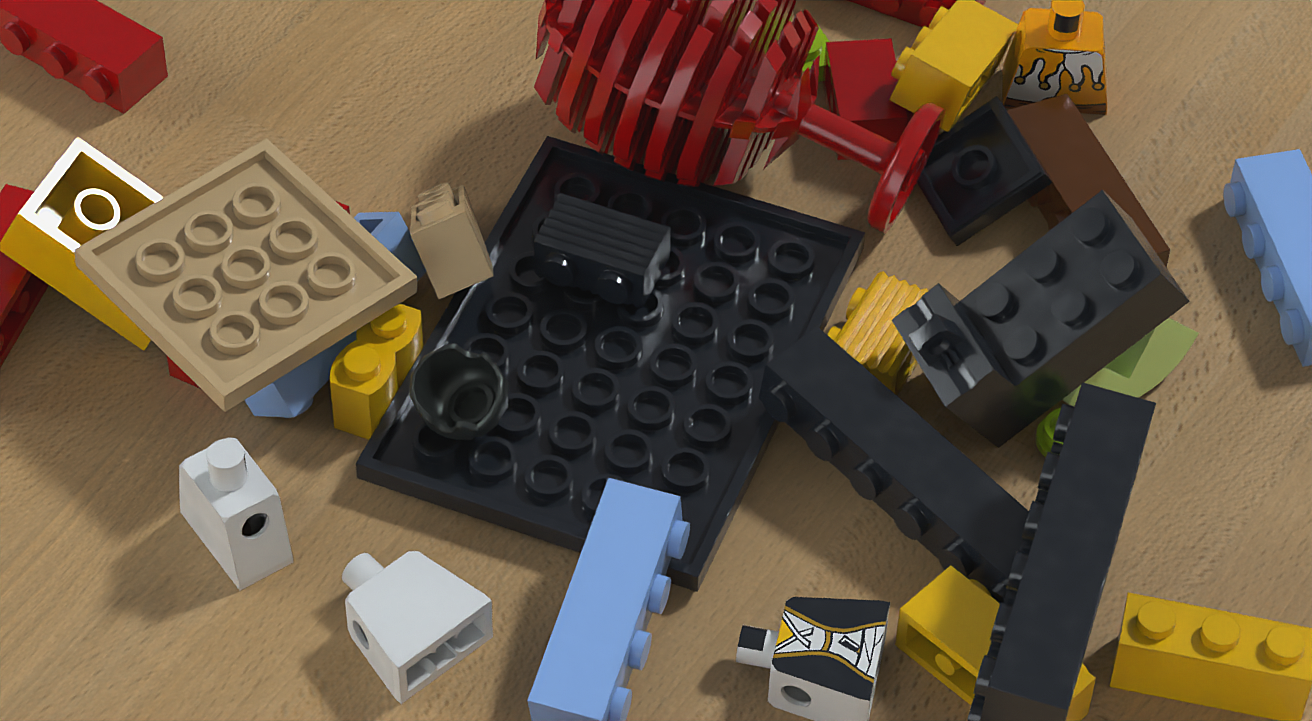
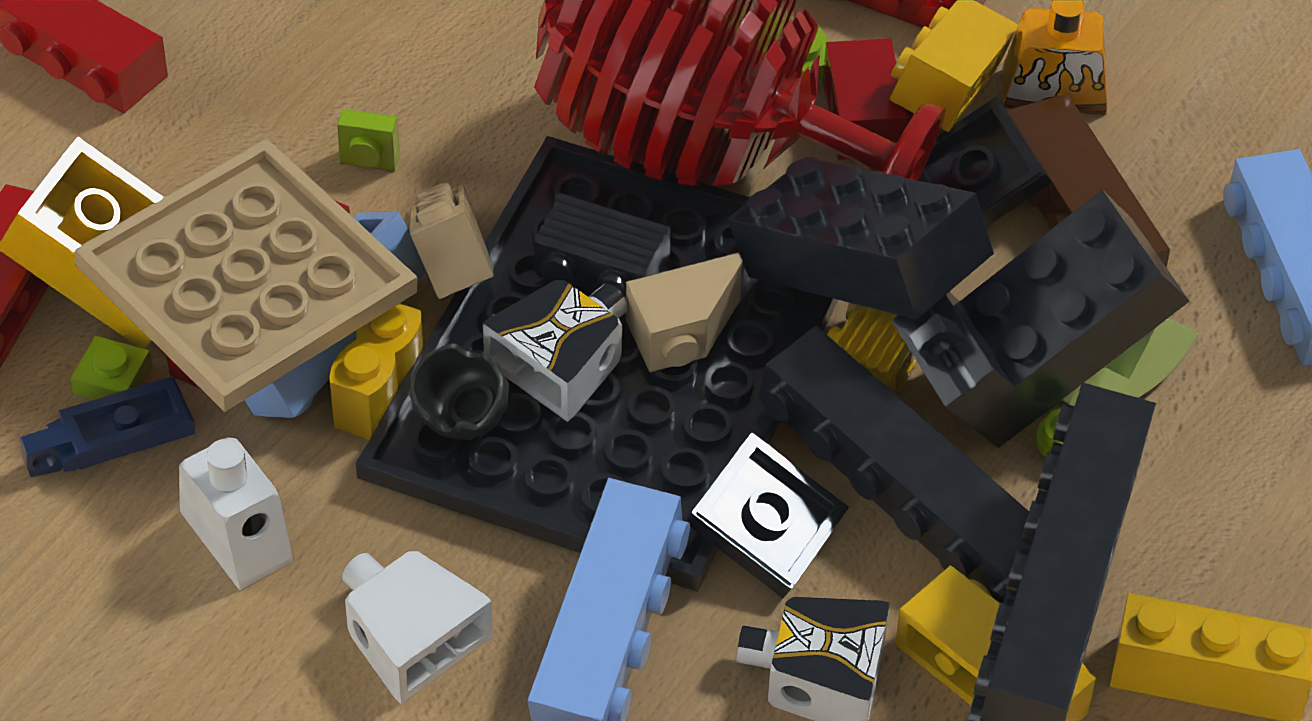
none -> dark blue hinge [20,377,195,477]
none -> lime plate [70,335,152,400]
none -> lime plate [337,109,400,171]
none -> torso [483,280,628,422]
none -> tan slope [626,253,743,372]
none -> tile [685,433,849,598]
none -> black brick [728,157,994,320]

